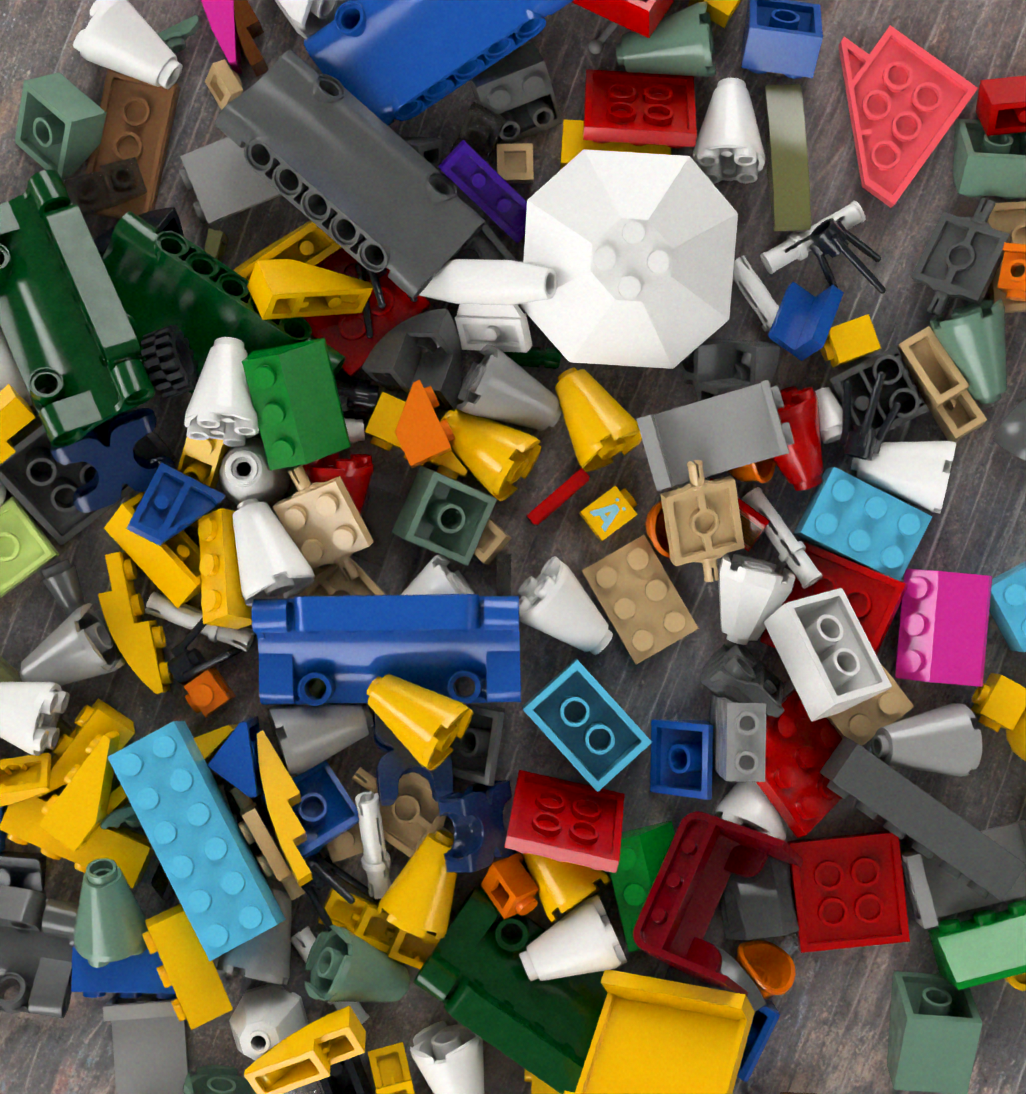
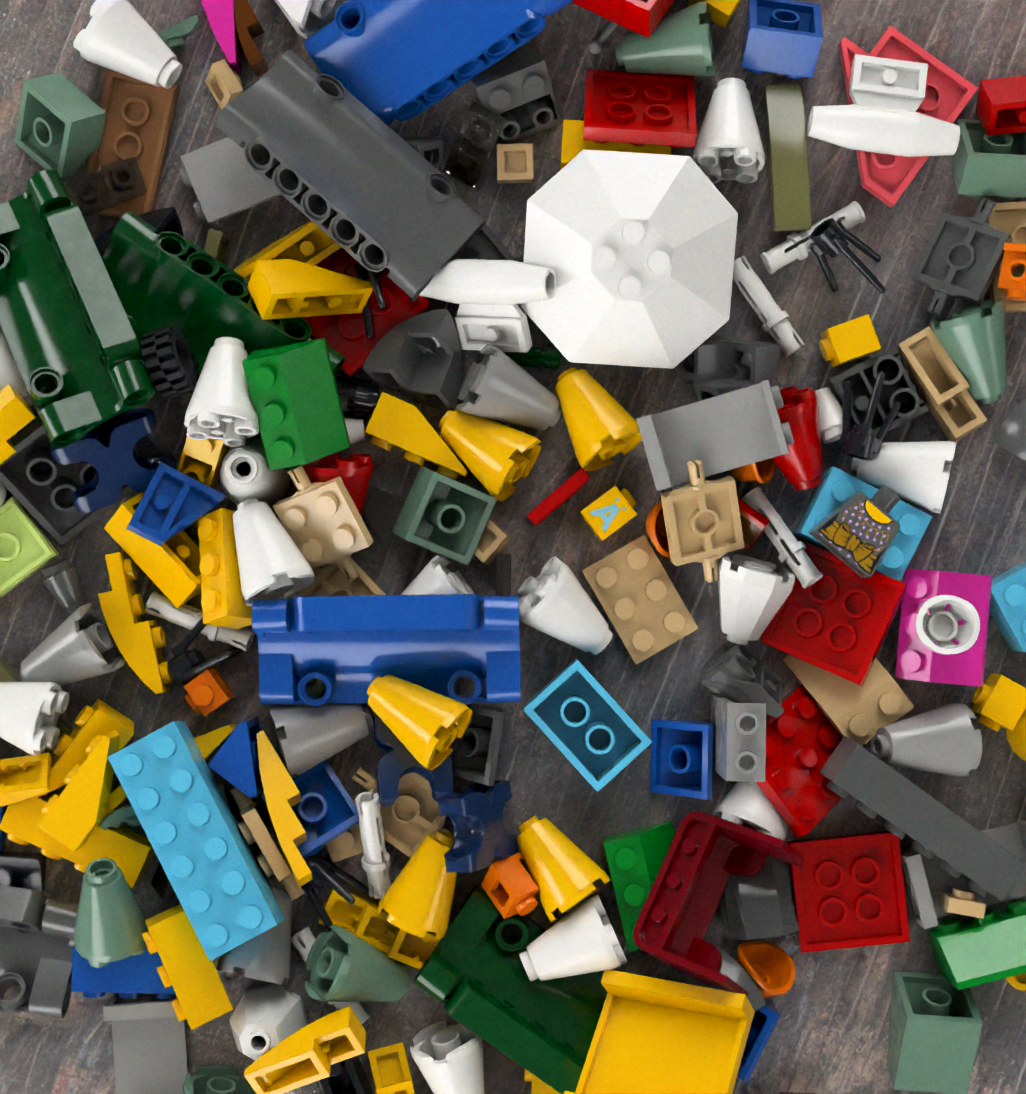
orange slope [395,379,455,468] -> none
dark purple plate [438,140,527,243] -> none
red plate [504,770,625,873] -> none
white slope [763,588,892,722] -> none
blue panel [768,282,844,361] -> none
none -> white plate [807,54,960,157]
none -> torso [808,485,900,578]
none -> white helmet [915,595,980,655]
none -> tan plate [938,887,986,919]

